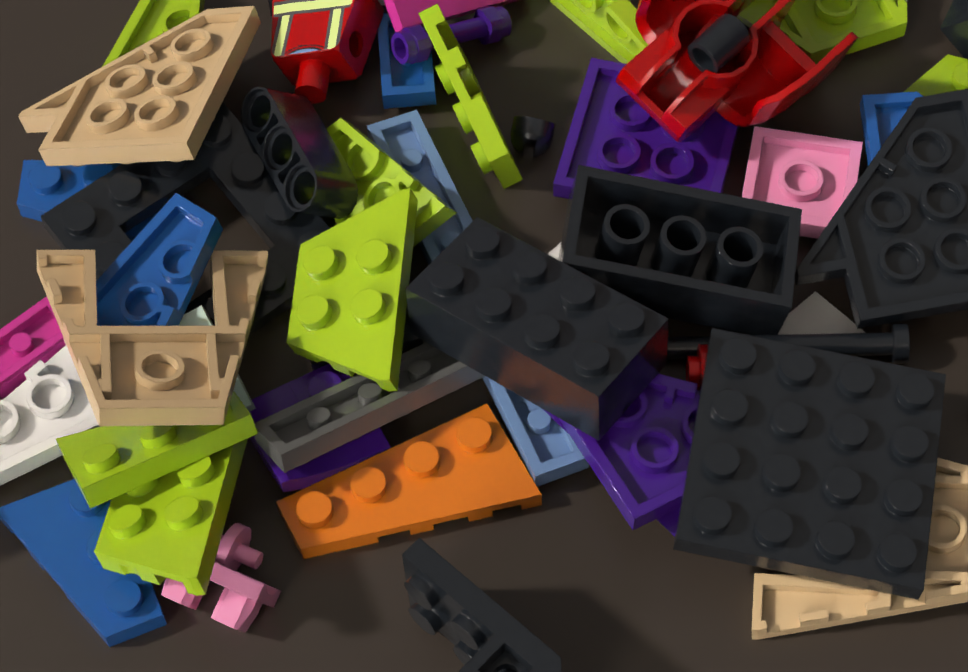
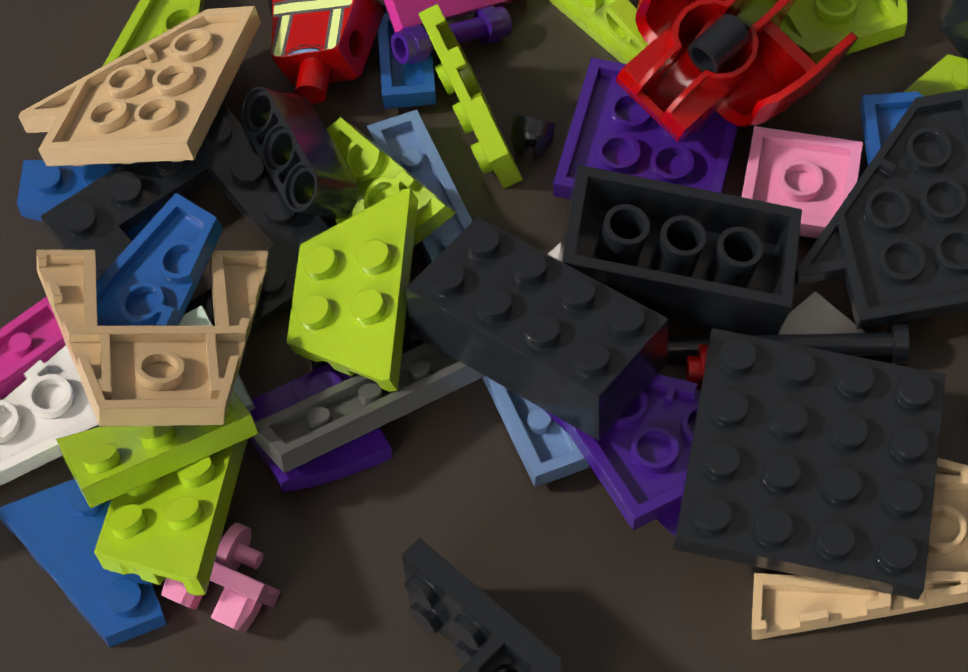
orange wing [276,403,542,559] -> none

